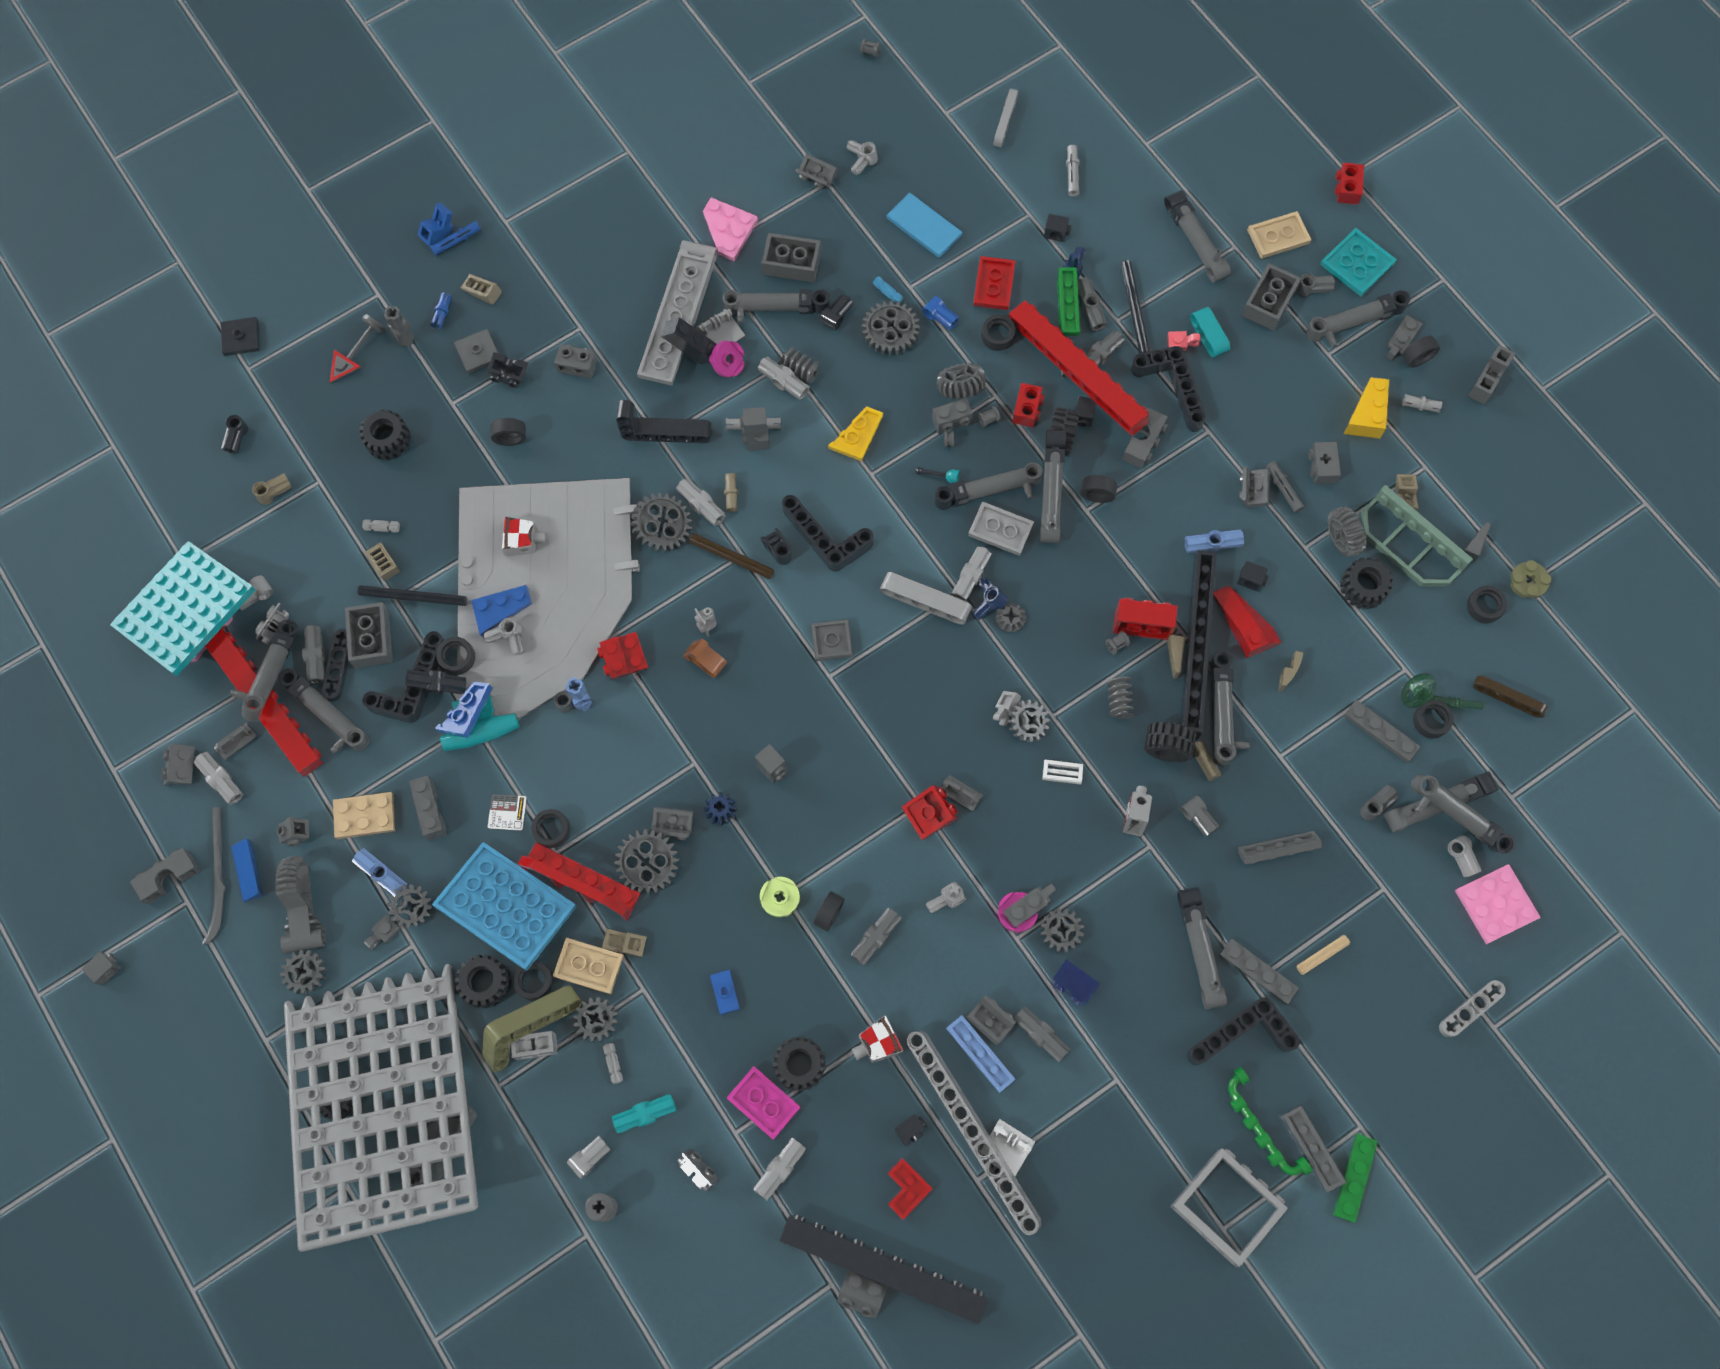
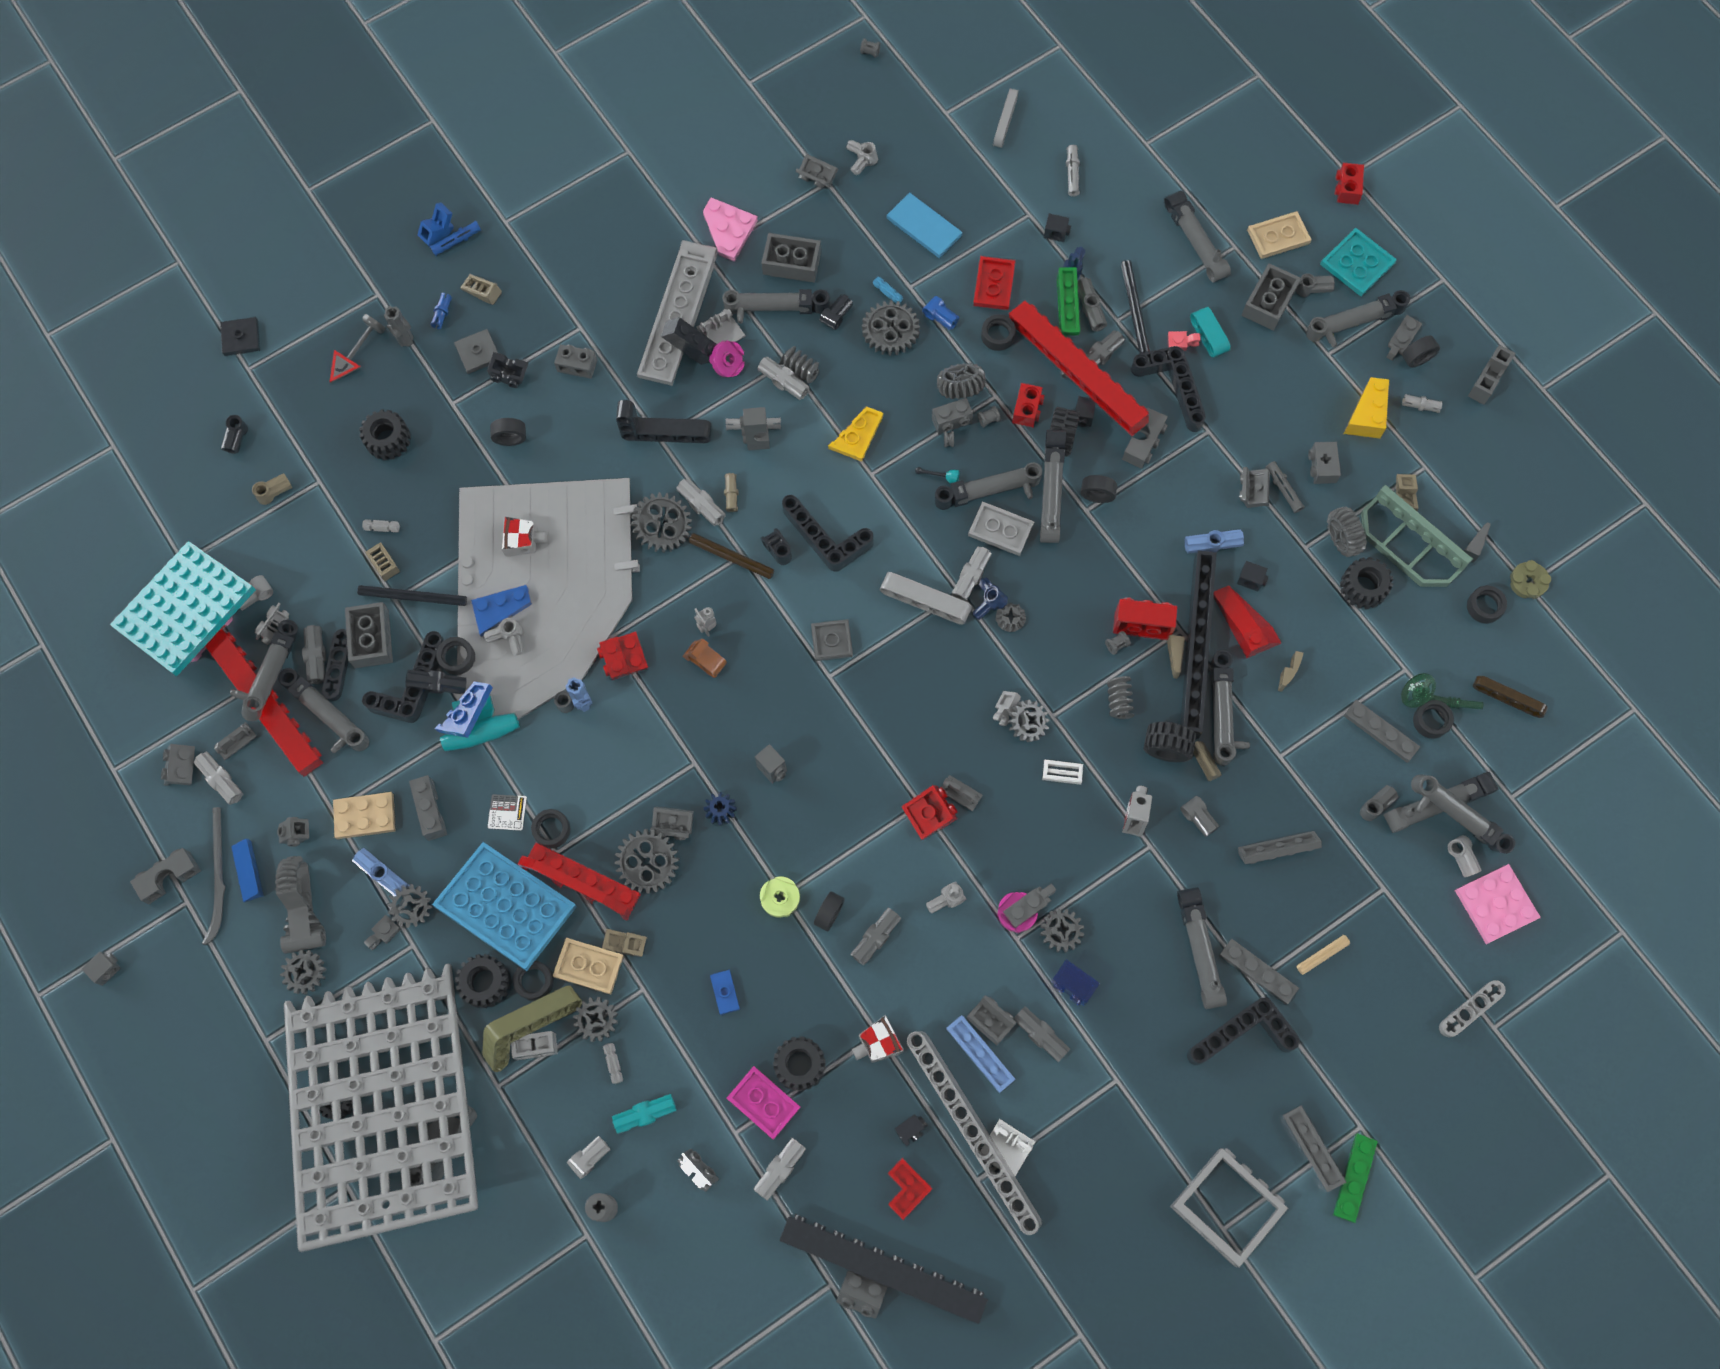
green bar [1228,1067,1313,1176] -> none

